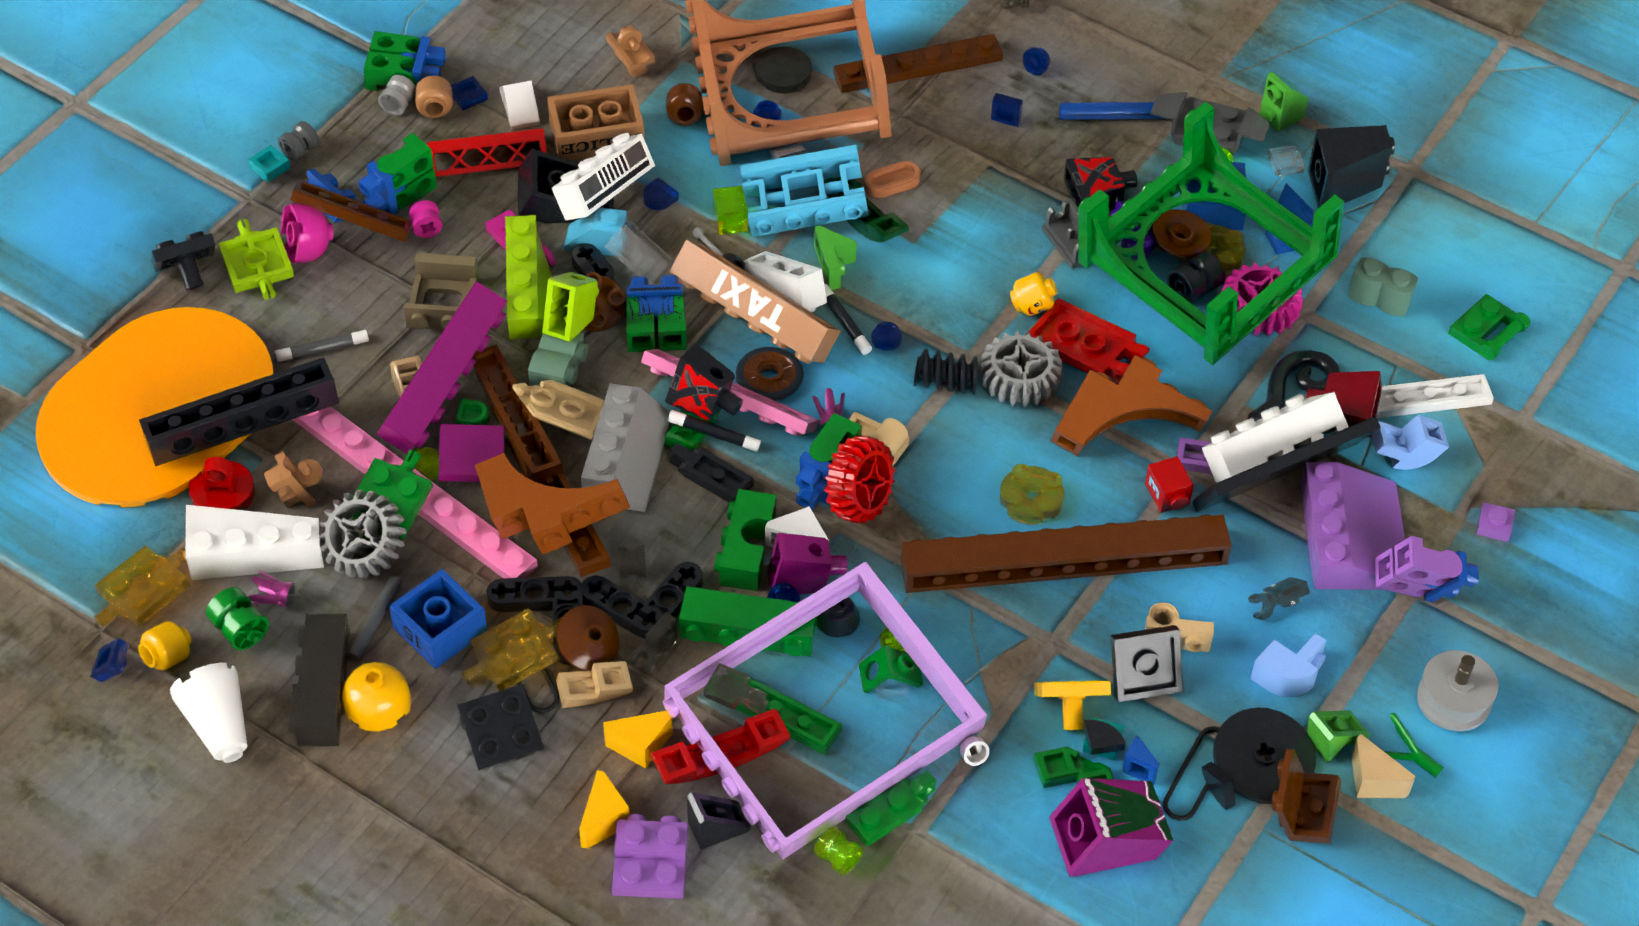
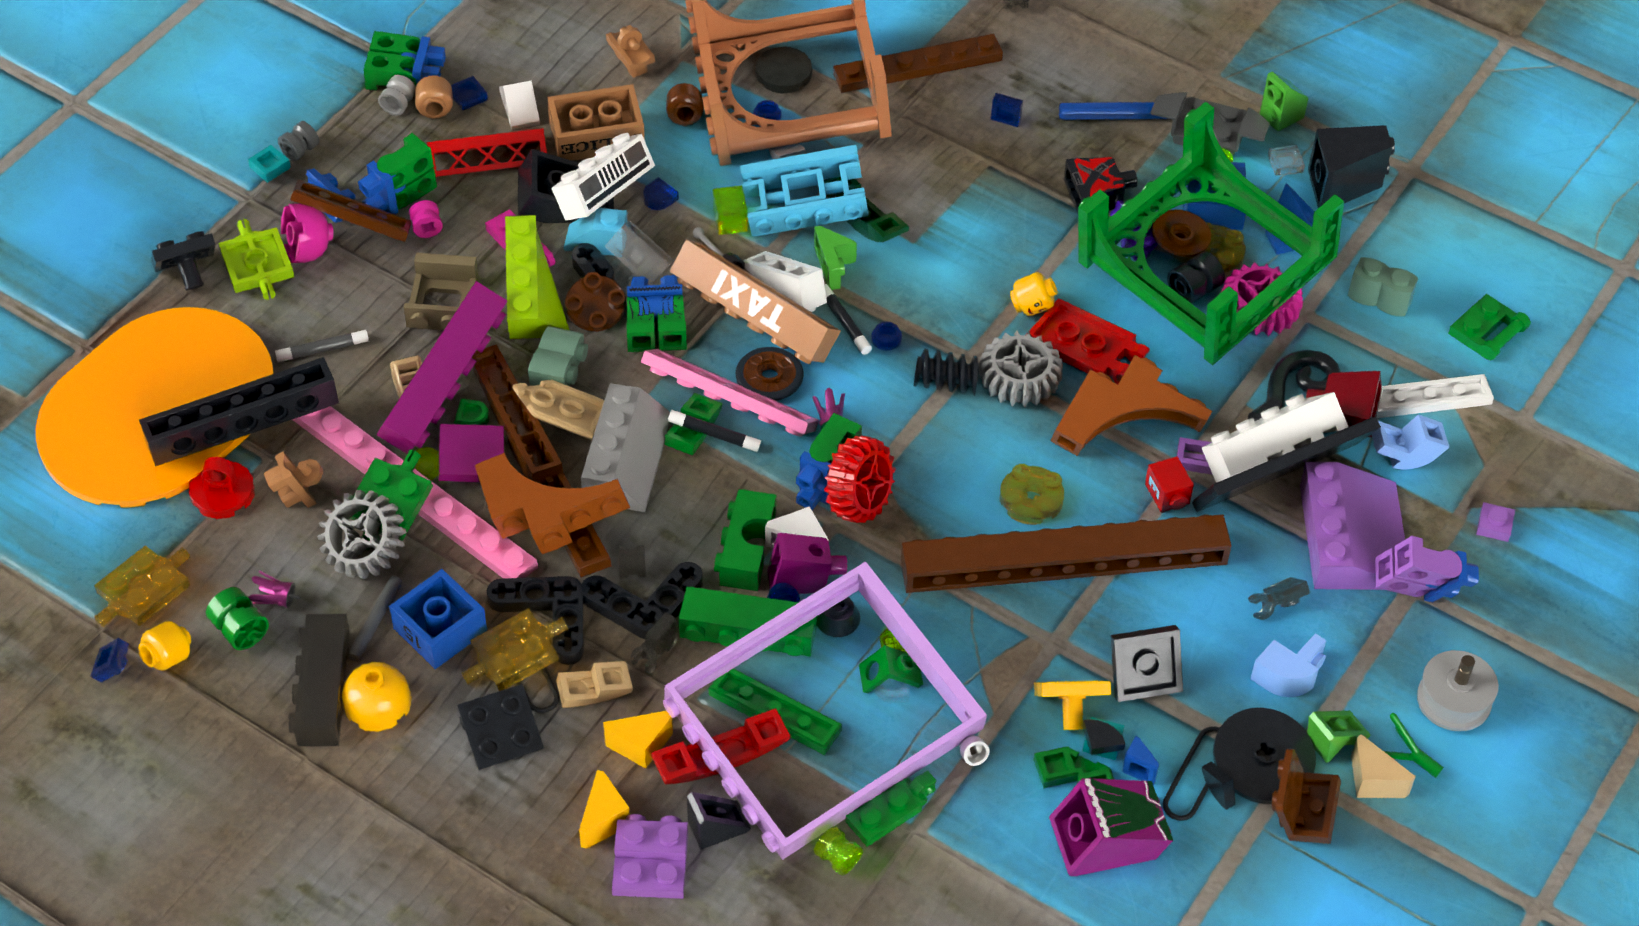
white cone [170,663,247,763] -> none
white wedge [186,505,324,580] -> none
lime torso [542,272,599,342] -> none
reddish brown dish [556,605,619,671] -> none
torso [665,343,743,420] -> none
black hinge [669,443,754,503] -> none
clear smoke plate [703,663,768,714] -> none
tan plate [849,411,909,466] -> none
nougat tile [865,161,921,198] -> none
clear blue plate [1023,47,1050,75] -> none
dark grey hinge [1042,198,1082,269] -> none
tan plate [1144,602,1214,652] -> none

